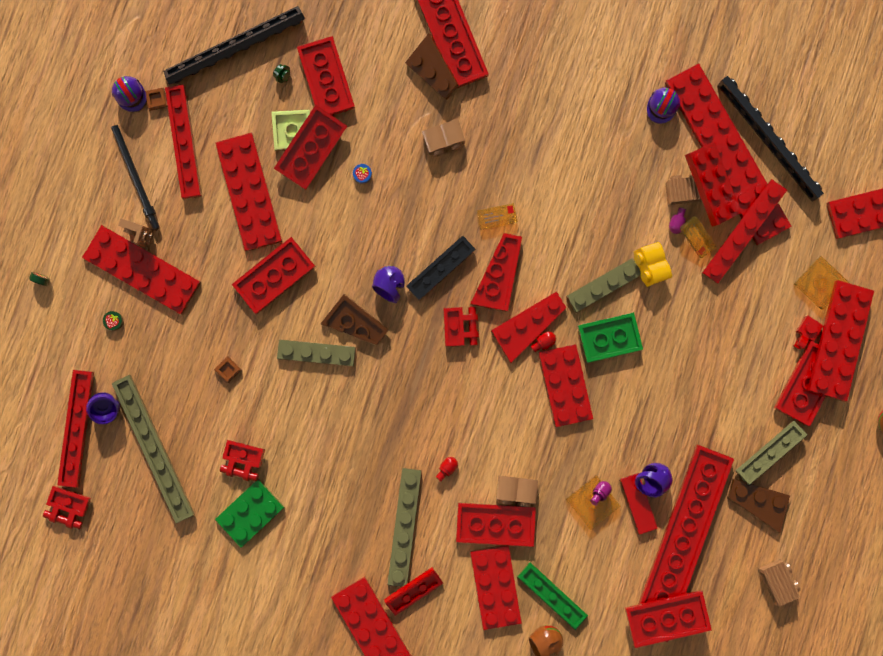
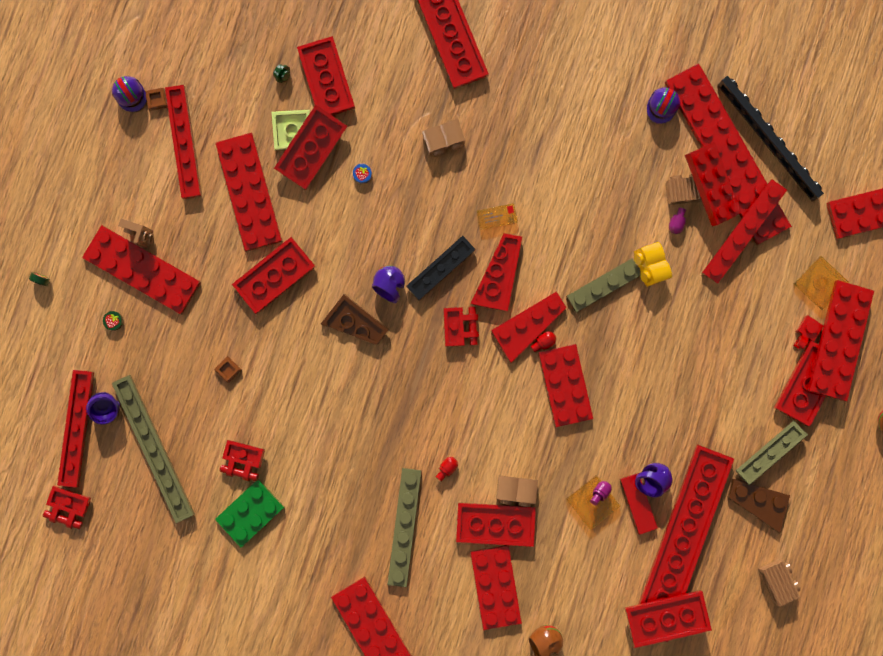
black bar [111,125,160,231] -> none
black plate [163,6,305,85] -> none
olive plate [277,340,356,366] -> none
red tile [384,567,444,616] -> none
reddish brown wing [405,33,459,100] -> none
green tile [517,562,588,630] -> none
green plate [577,312,643,363] -> none
clear yellow tile [680,216,717,258] -> none

